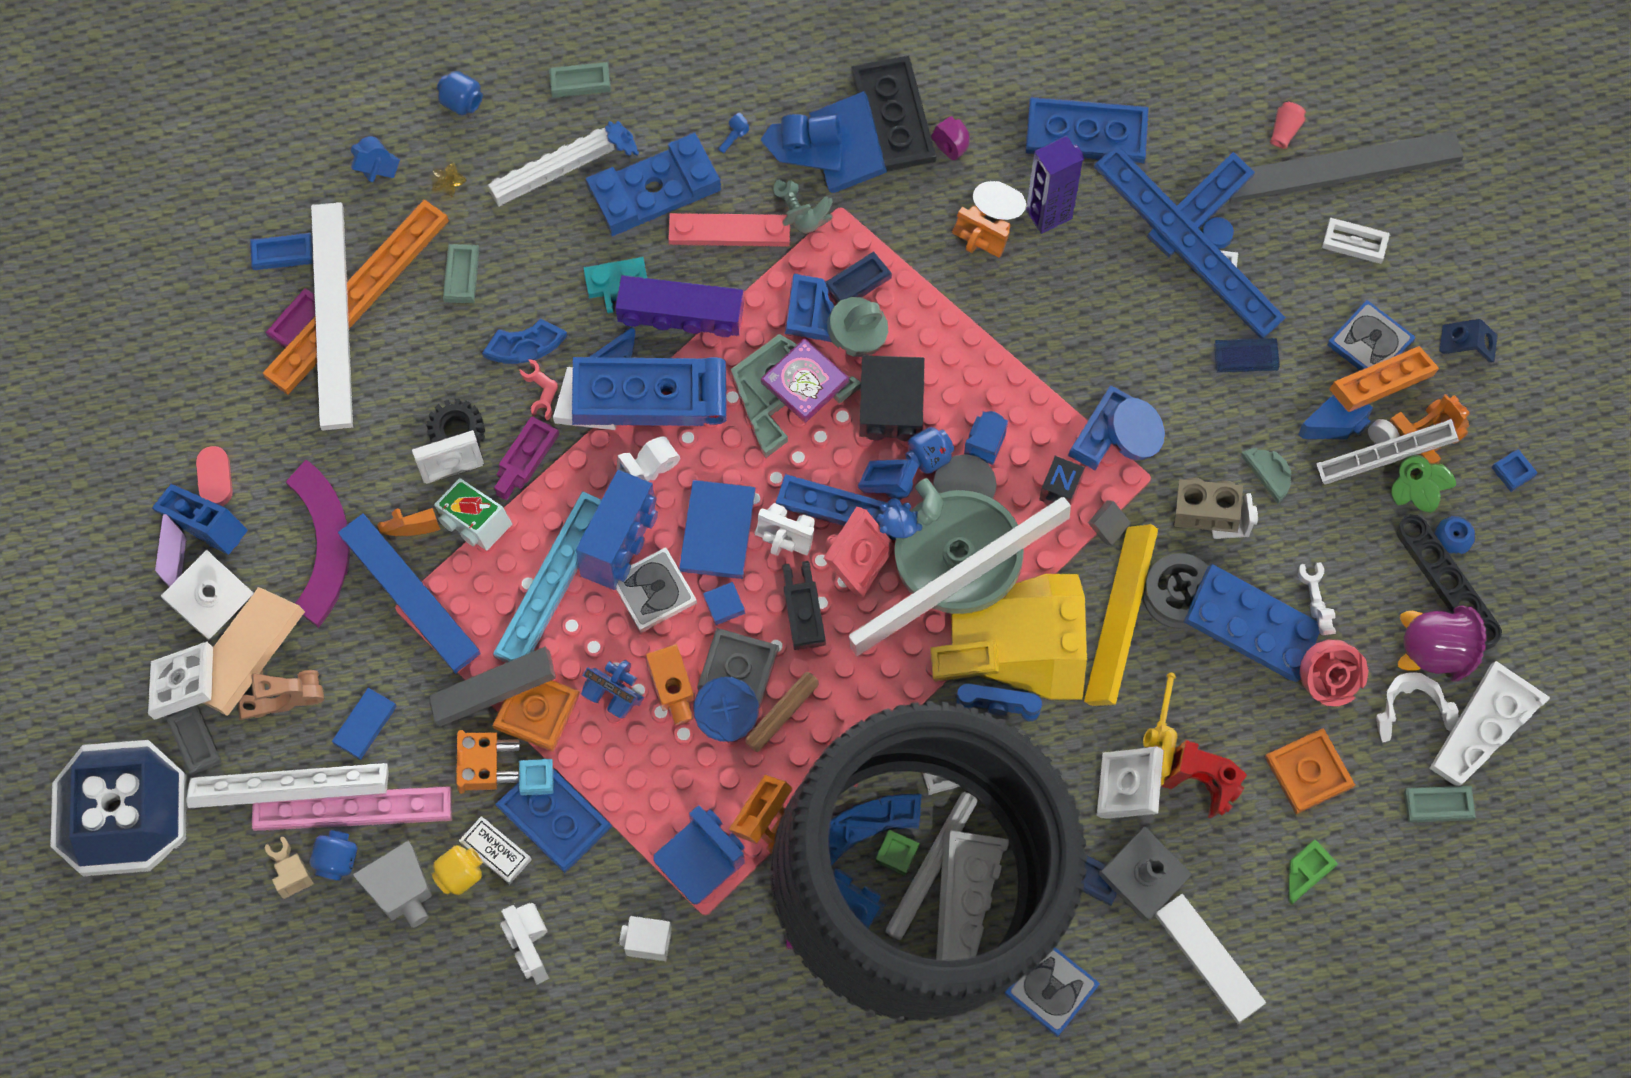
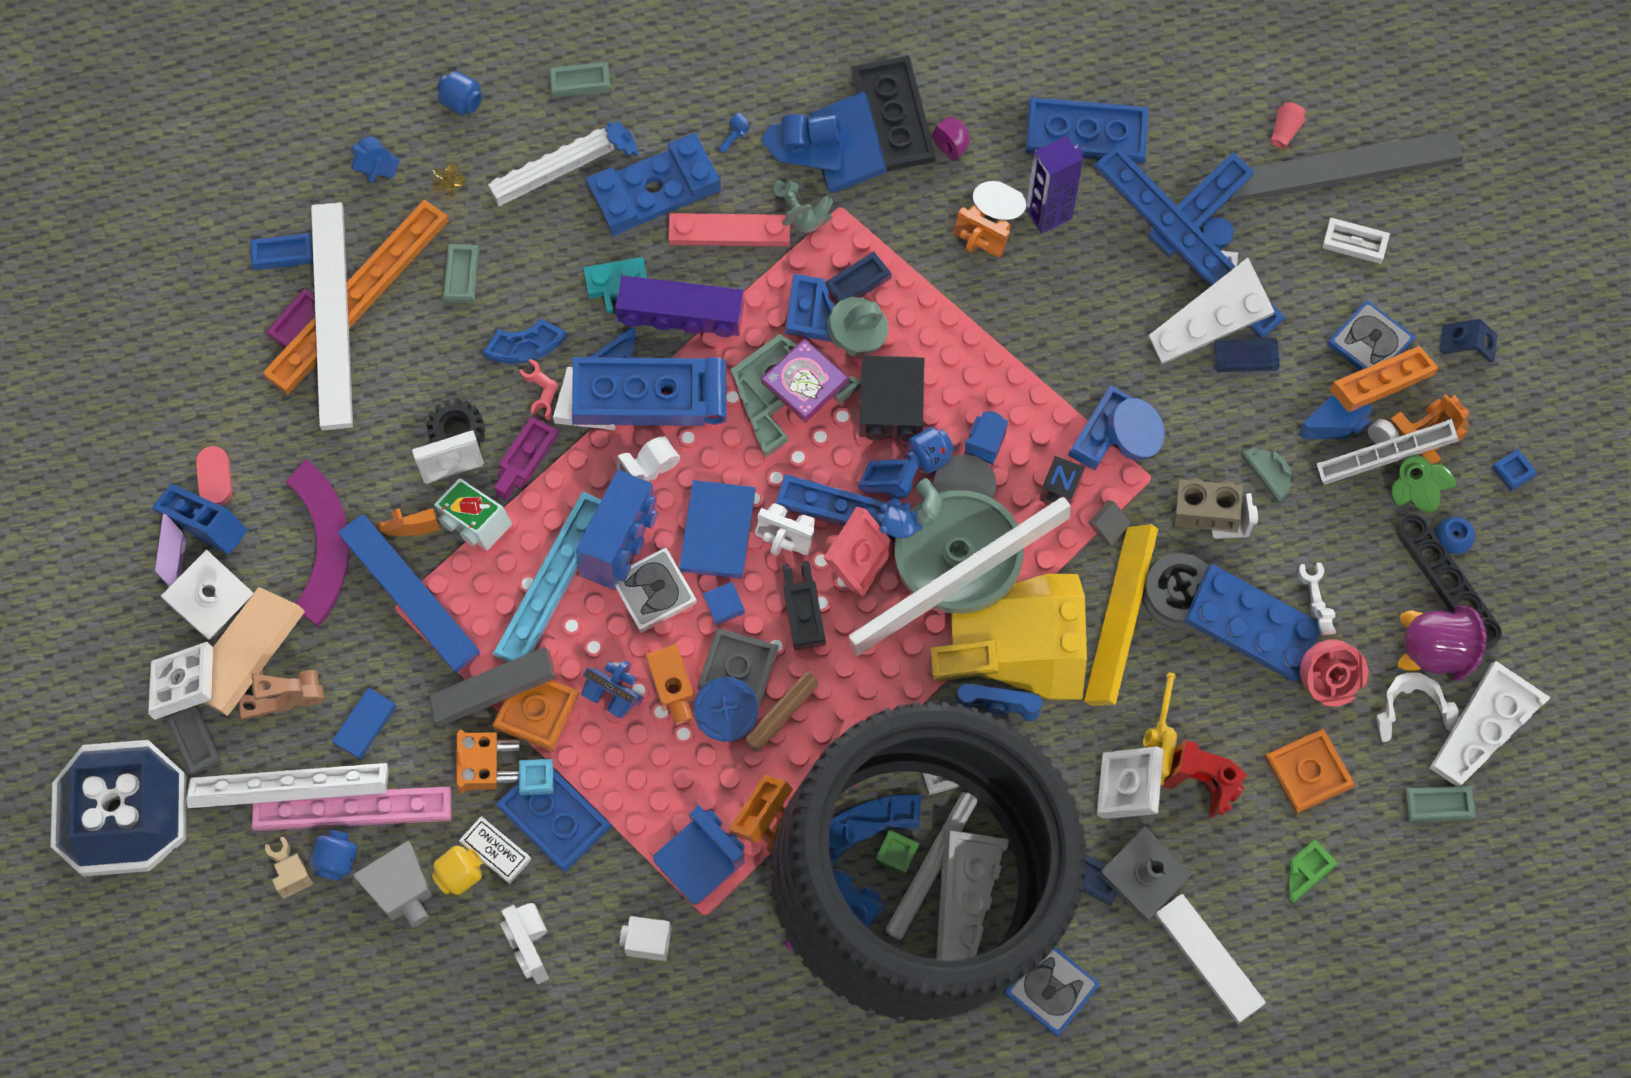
none -> white wing [1148,258,1274,365]

